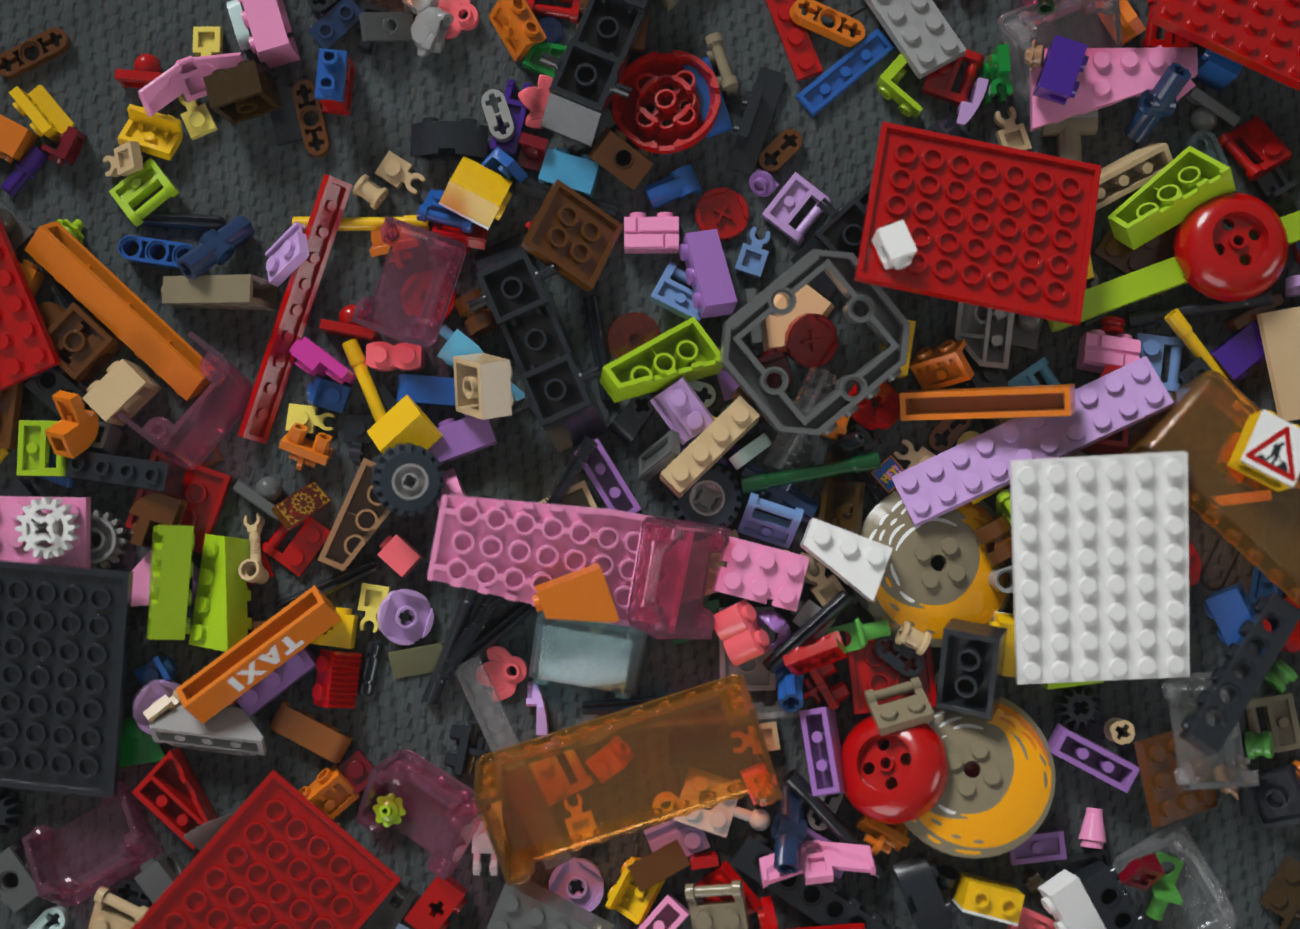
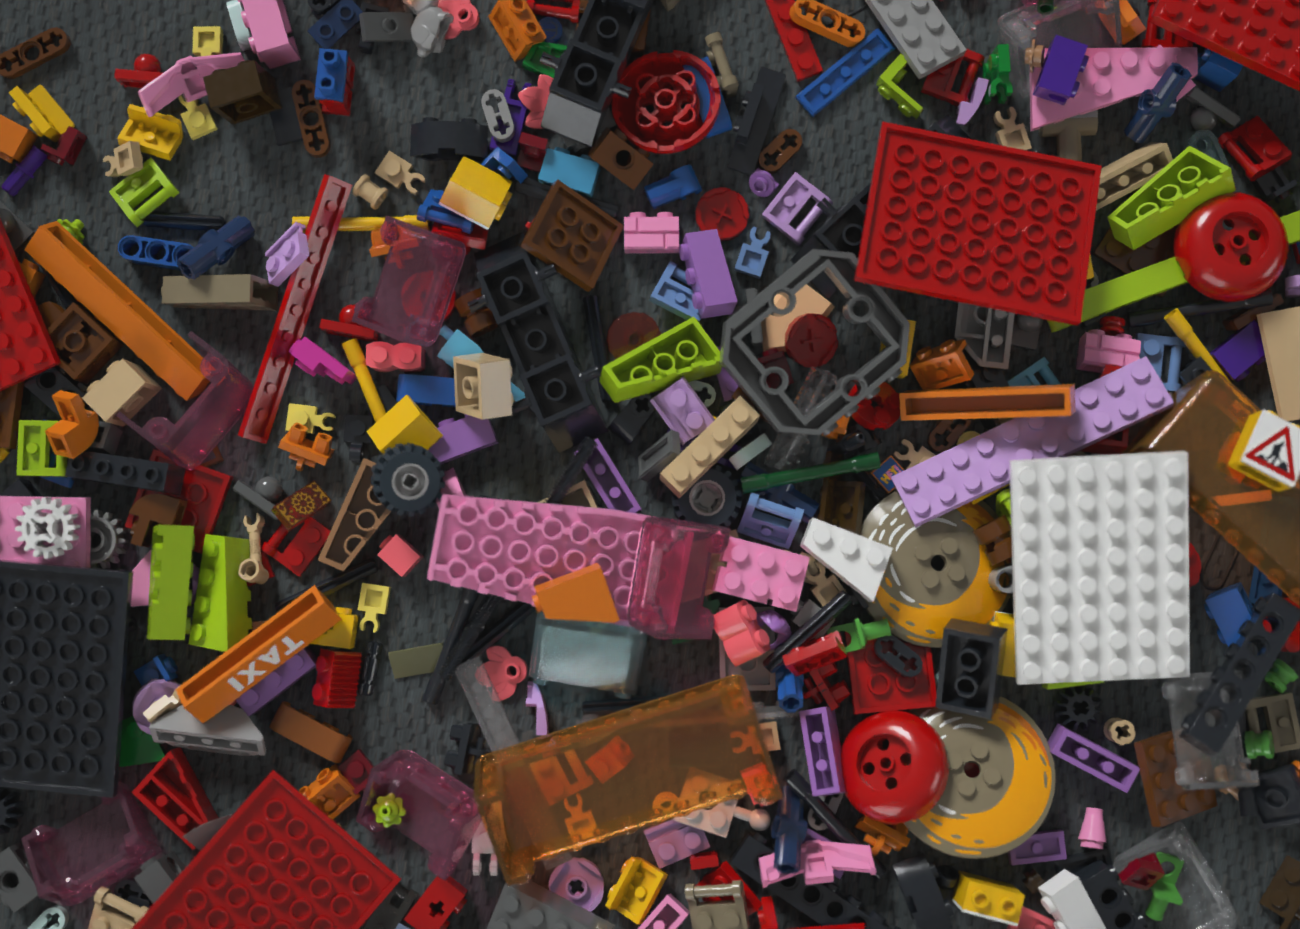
blue bracket [306,376,352,414] -> none
lavender plate [377,589,434,645] -> none
reddish brown tile [627,839,690,892] -> none
dark tan plate [864,676,935,736] -> none
white brick [872,220,918,270] -> none
tan bush [895,621,932,656] -> none

